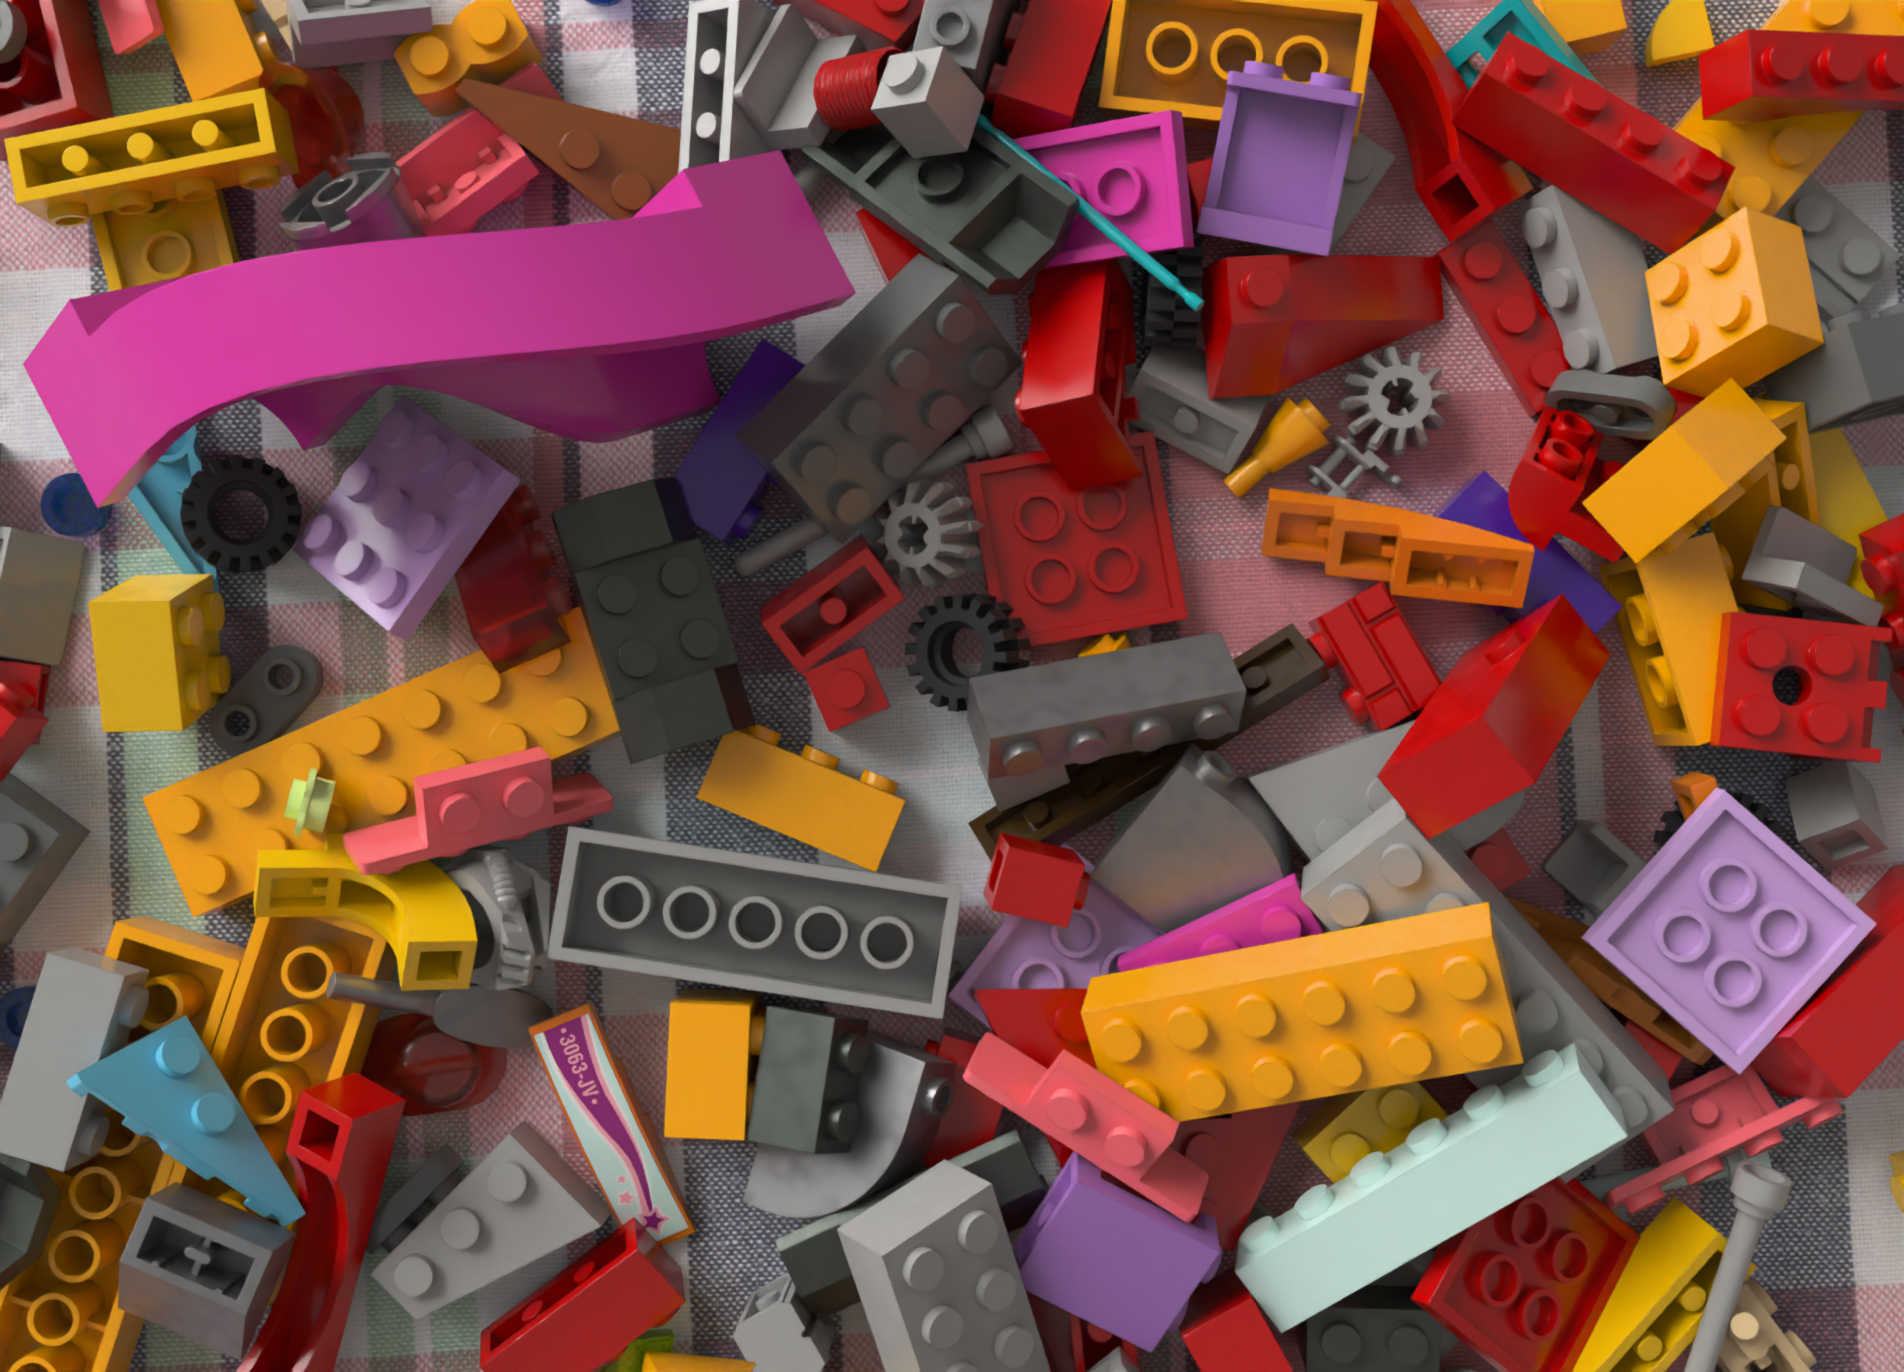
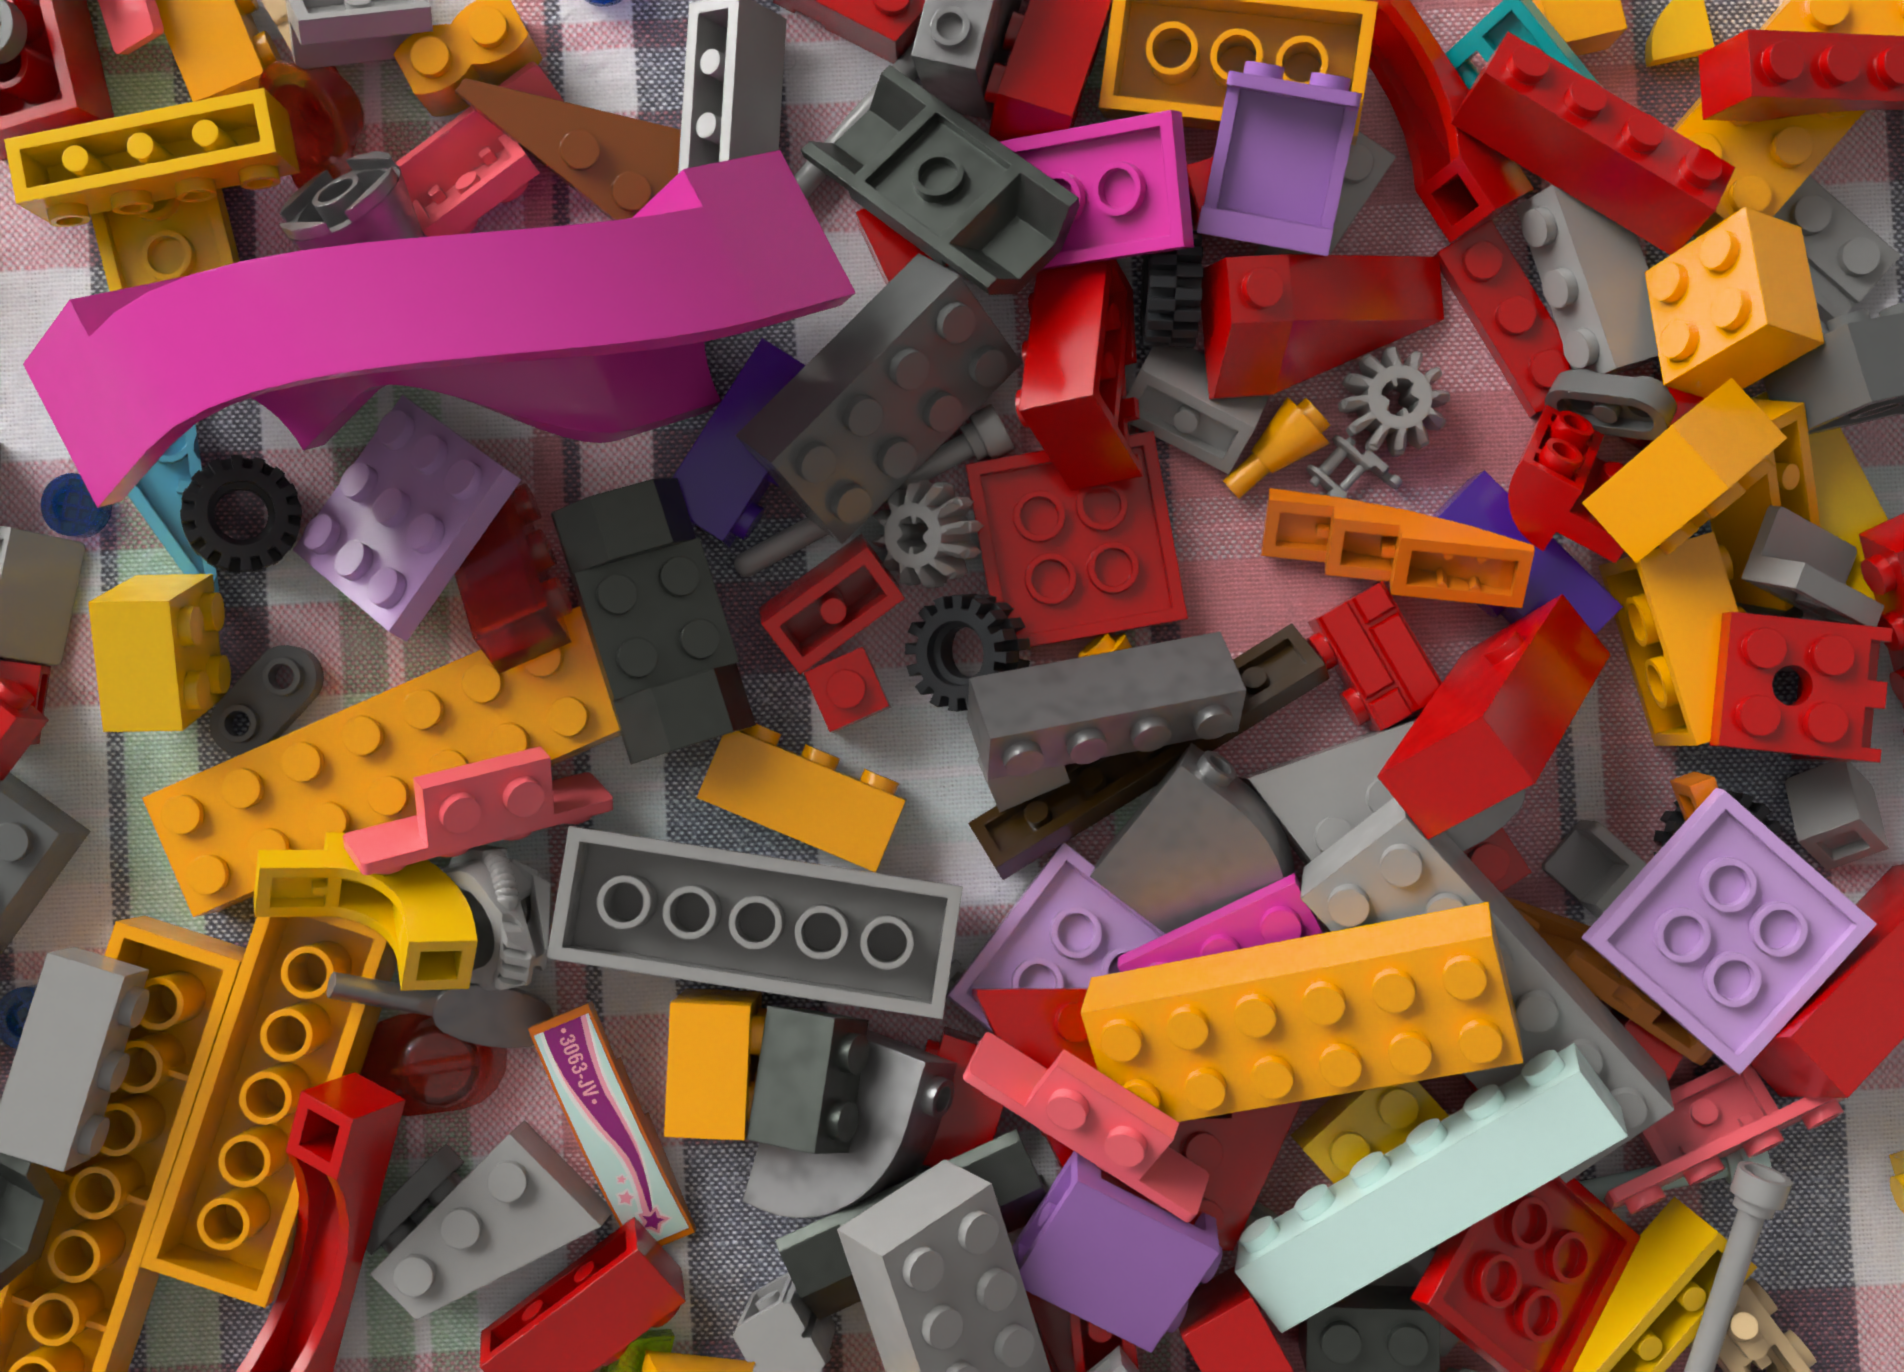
medium azure wing [66,1015,306,1227] -> none
flat silver slope [118,1182,298,1360] -> none
yellowish green plate [284,767,336,837] -> none
light grey panel [732,3,868,151] -> none
red piece [813,46,905,132] -> none
light grey brick [871,46,985,159] -> none
teal piece [976,113,1205,312] -> none
red brick [983,832,1090,928] -> none

